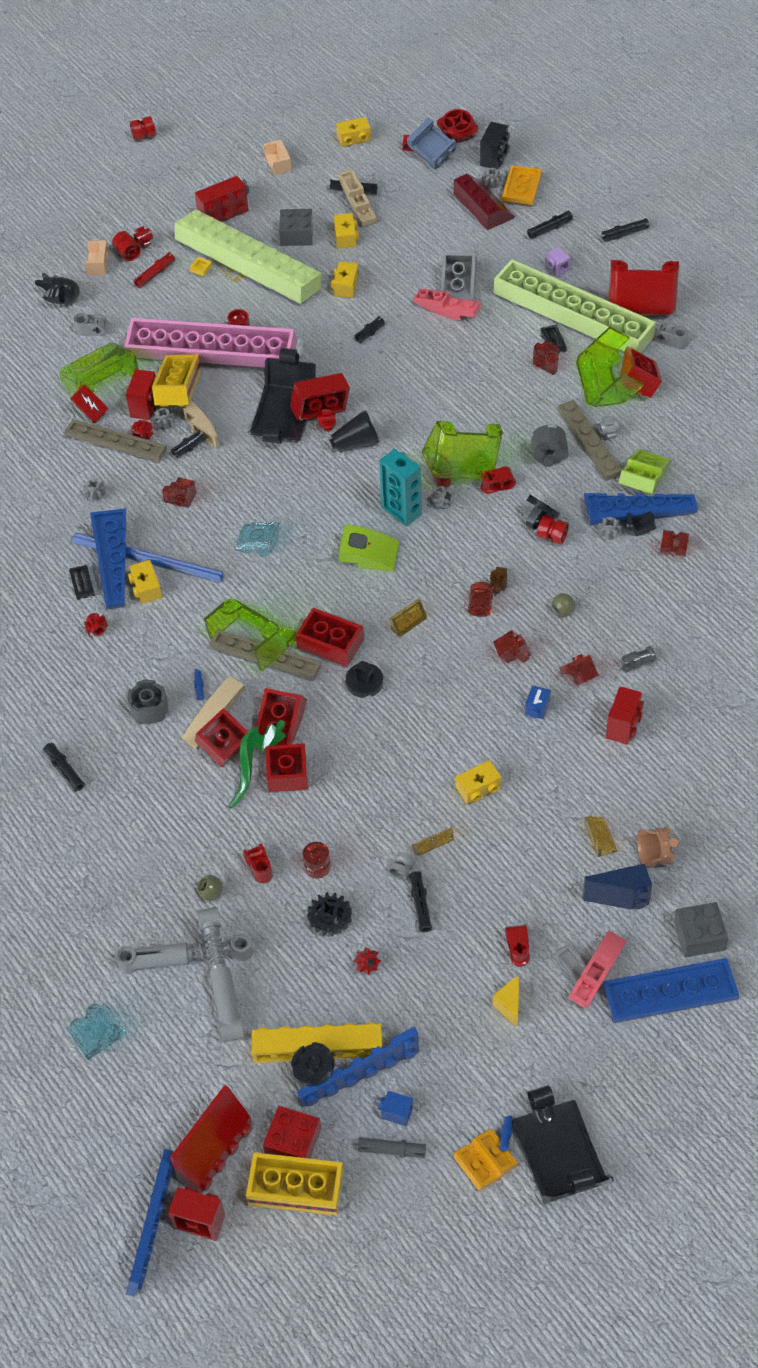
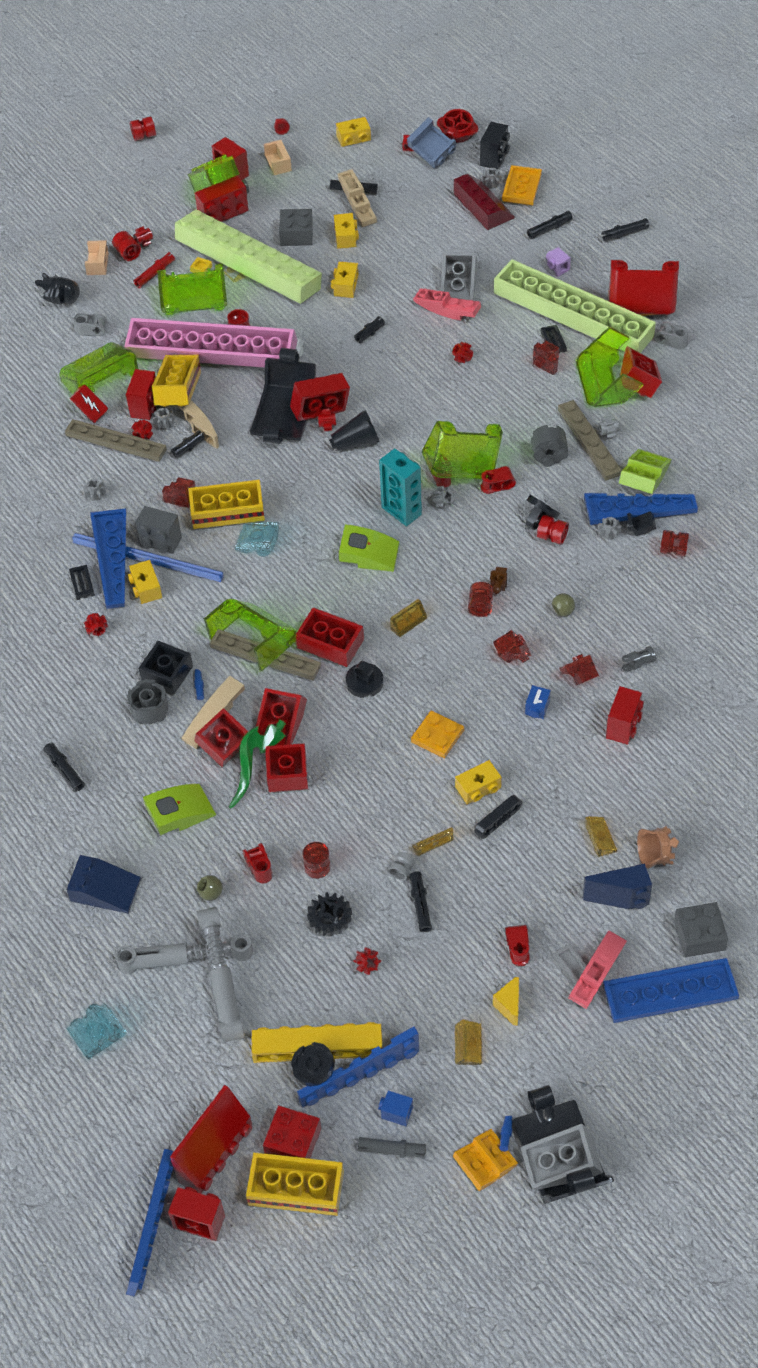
none -> dark blue slope [66,855,141,914]
none -> dark grey brick [135,506,182,554]
none -> black brick [138,640,193,694]
none -> lime slope [143,784,216,836]
none -> clear neon green windscreen [157,264,227,315]
none -> clear neon green brick [187,155,239,192]
none -> yellow brick [188,479,265,529]
none -> red brick [212,137,249,181]
none -> red tile [274,118,290,135]
none -> light orange plate [411,710,464,759]
none -> red gear [452,341,473,364]
none -> clear yellow slope [455,1019,482,1065]
none -> black beam [474,795,523,839]
none -> light grey slope [521,1124,603,1190]

